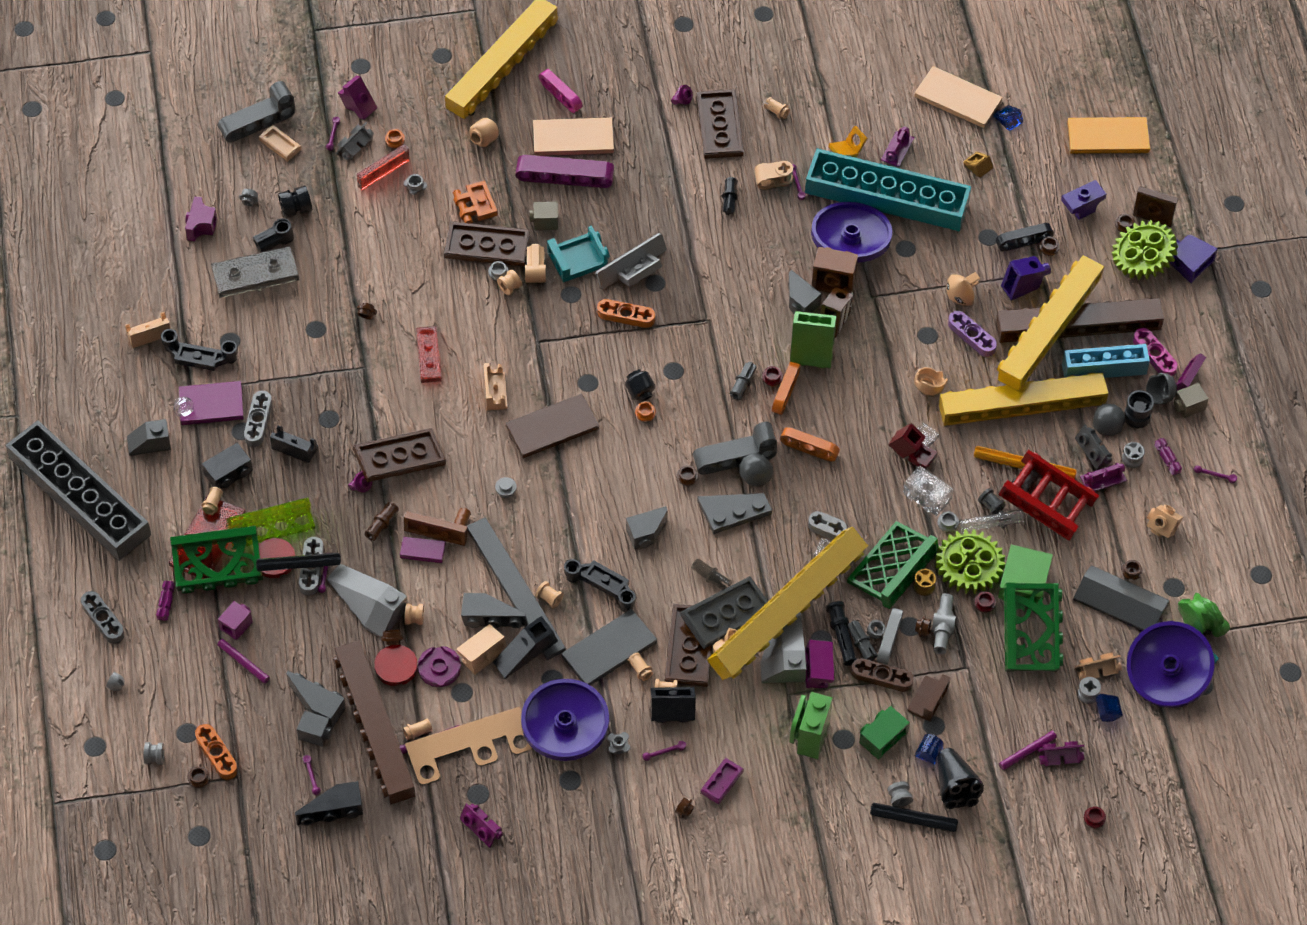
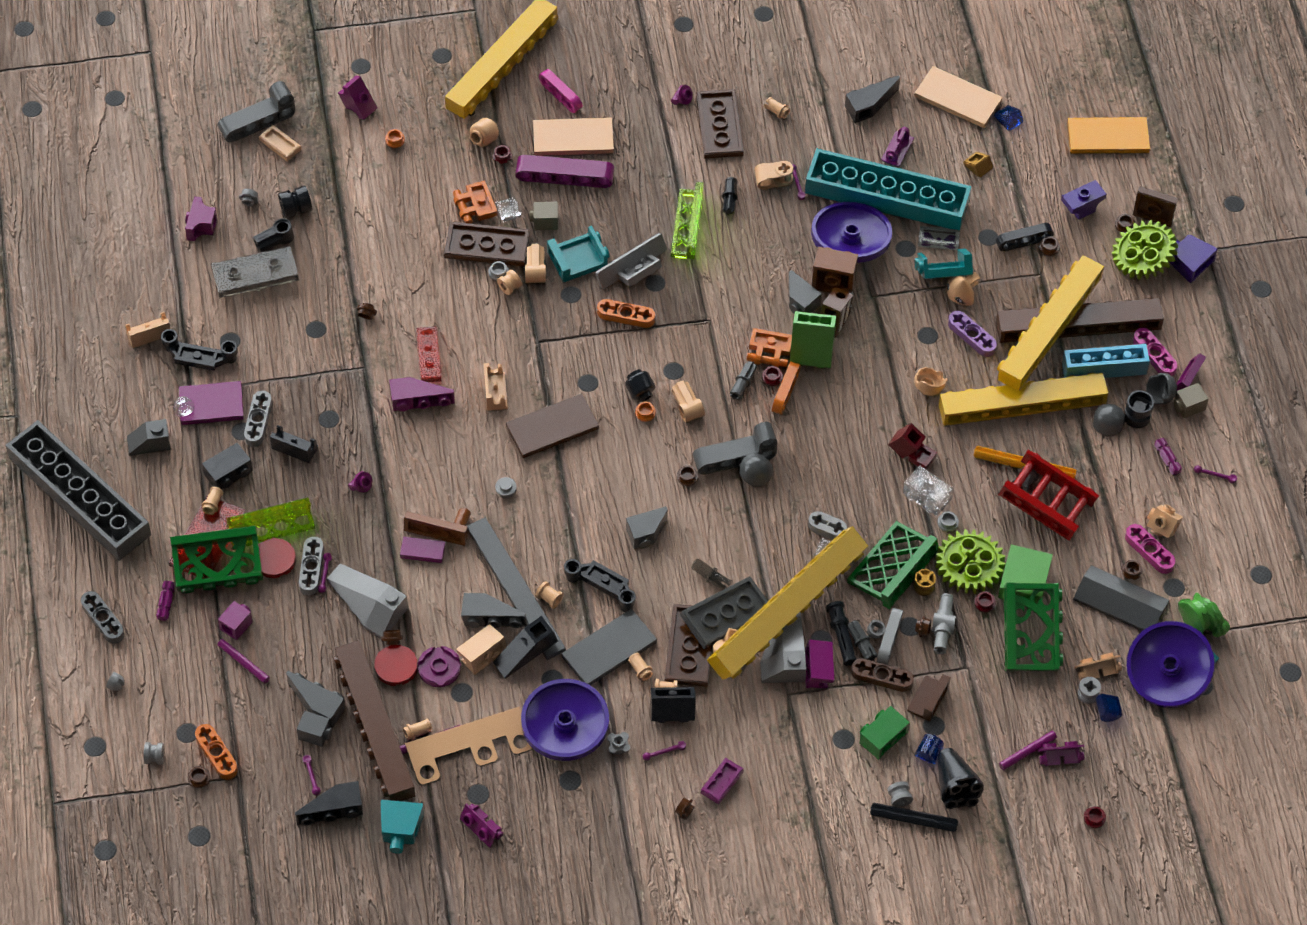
black axle [256,553,341,571] -> none
magenta hinge [326,117,340,151] -> none
light grey hinge [336,122,374,160] -> none
reddish brown tile [353,428,446,483] -> none
clear red tile [356,144,410,190] -> none
reddish brown pin [364,502,399,541] -> none
light grey plate [404,174,427,195] -> none
light nougat wheel [405,603,424,625] -> none
wing [697,493,772,534] -> none
orange beam [780,427,840,461] -> none
bright green brick [789,692,833,759] -> none
light orange bracket [828,126,868,157] -> none
clear tile [917,422,939,447] -> none
clear pin [959,509,1024,533] -> none
dark grey bush [978,488,1006,516] -> none
dark purple torso [1001,256,1051,301] -> none
dark grey hinge [1075,424,1112,470] -> none
magenta hinge [1080,463,1127,491] -> none
light grey wheel [1122,442,1145,468] -> none
none -> teal torso [381,800,424,854]
none -> magenta slope [389,377,455,411]
none -> dark red plate [493,145,512,164]
none -> clear plate [496,197,521,222]
none -> clear neon green fence [671,182,704,259]
none -> light nougat piece [672,381,705,423]
none -> orange plate [746,328,792,368]
none -> slope [845,75,900,123]
none -> teal panel [914,248,973,279]
none -> clear smoke tile [918,226,960,250]
none -> dark pink beam [1125,524,1175,574]

